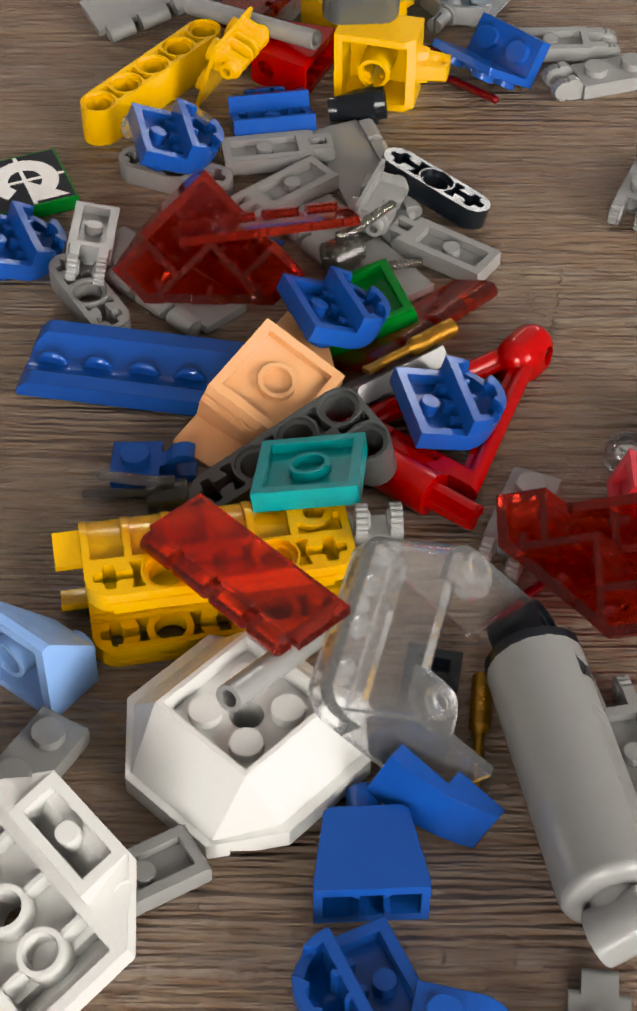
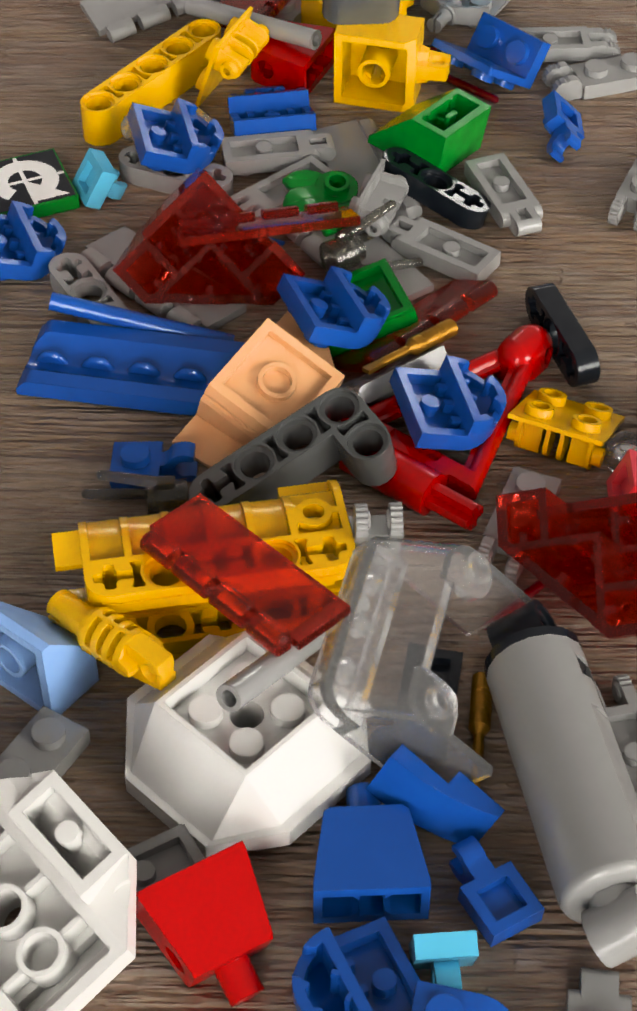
light grey hinge [65,200,120,286] -> none
teal tile [250,432,368,513] -> none
black cone [327,83,388,124] -> none
none -> yellow hinge [46,589,176,691]
none -> blue bar [48,292,235,341]
none -> medium azure tile [72,148,128,210]
none -> red torso [136,841,273,1007]
none -> green plate [282,170,358,237]
none -> green slope [368,88,491,172]
none -> medium azure tile [409,930,479,989]
none -> blue plate [449,835,545,947]
none -> light grey hinge [464,153,543,237]
none -> yellow hinge [506,388,625,469]
none -> black beam [525,283,600,387]
none -> blue plate [542,90,585,163]

